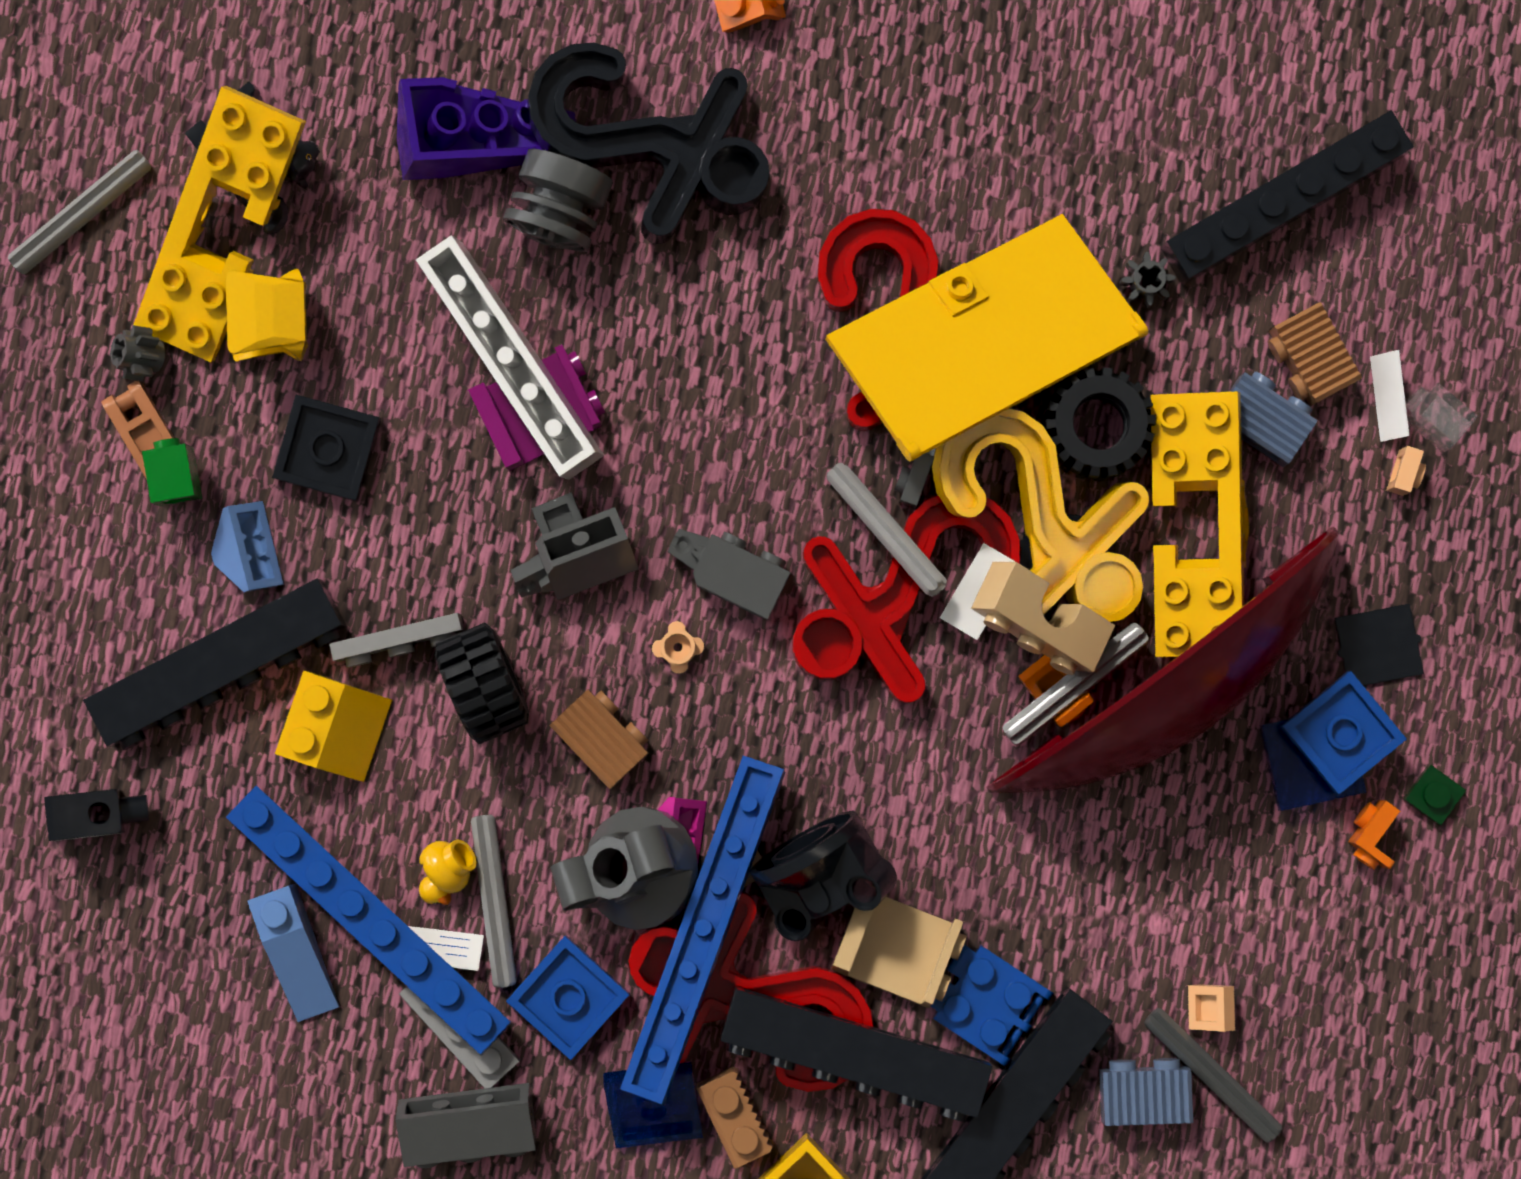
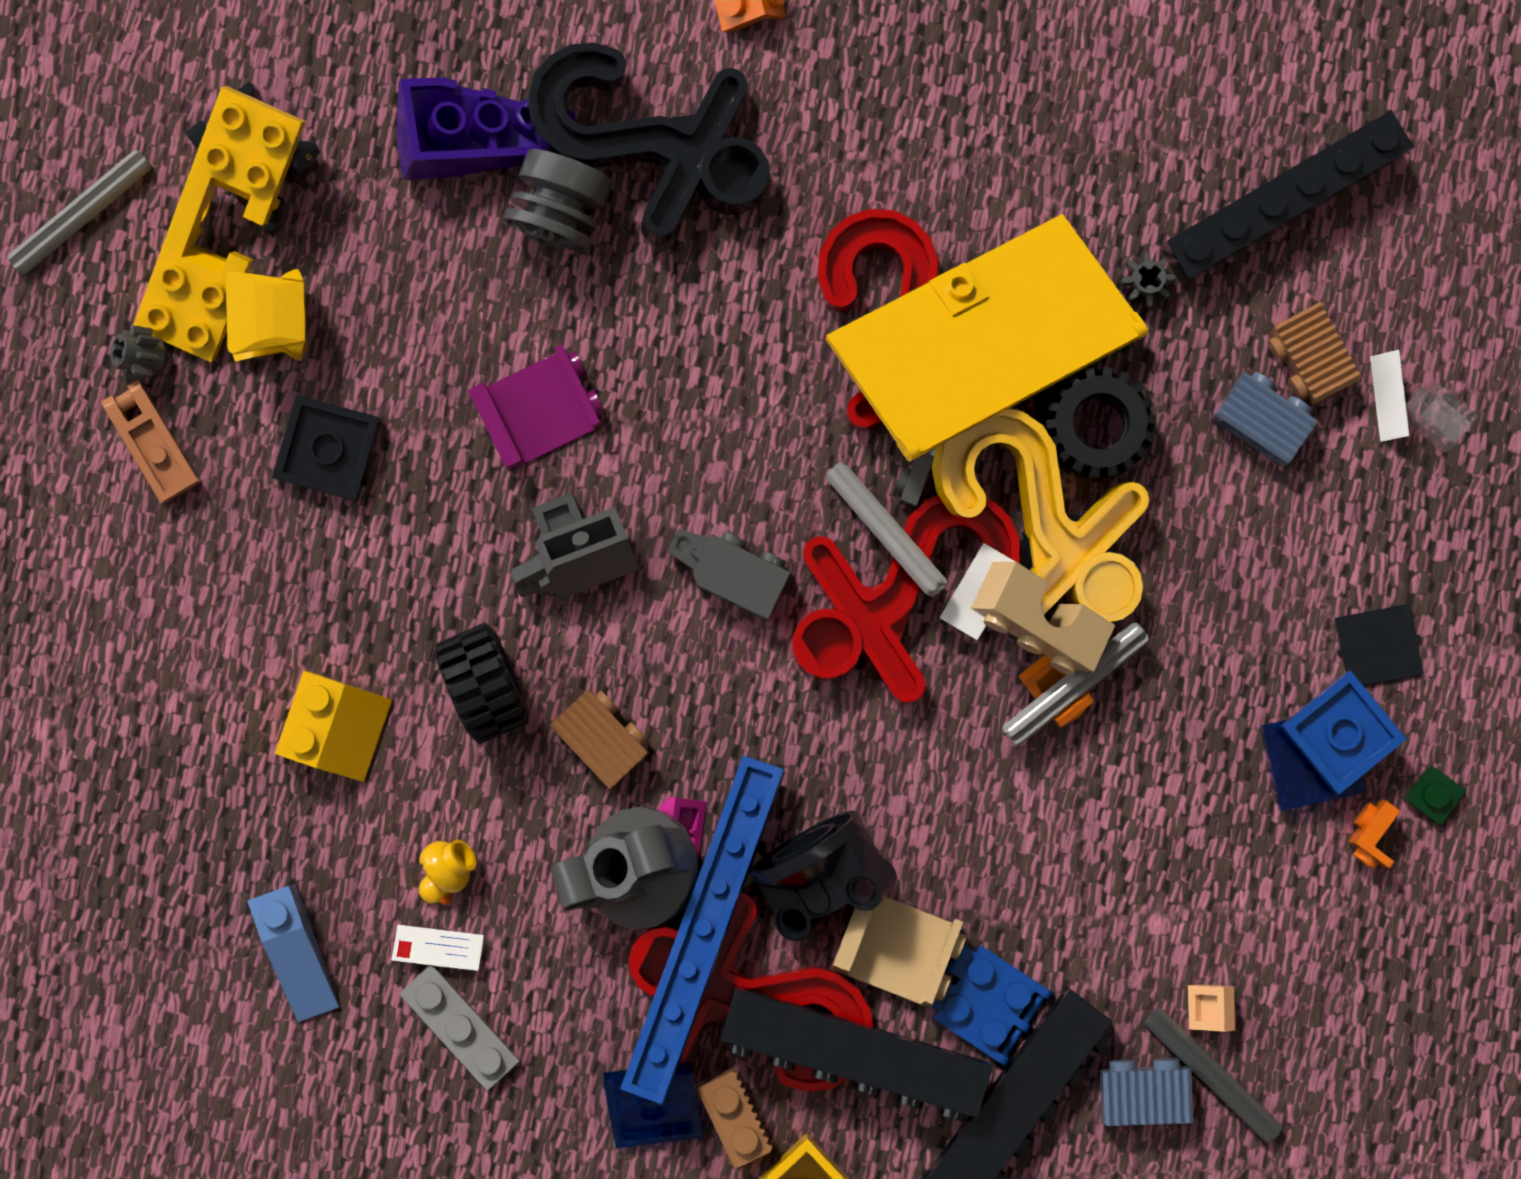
black torso [44,789,149,842] -> none
black brick [83,578,346,750] -> none
green brick [142,438,203,507] -> none
medium blue slope [211,501,284,592] -> none
blue plate [226,785,511,1056] -> none
light grey plate [329,613,465,668] -> none
dark grey brick [396,1083,537,1168] -> none
white brick [416,235,605,480] -> none
light grey axle [471,814,517,988] -> none
blue plate [506,935,630,1060] -> none
light nougat plate [652,621,704,674] -> none
dark red brick [987,527,1339,793] -> none
yellow plate [1150,391,1249,657] -> none
light nougat plate [1386,446,1426,496] -> none

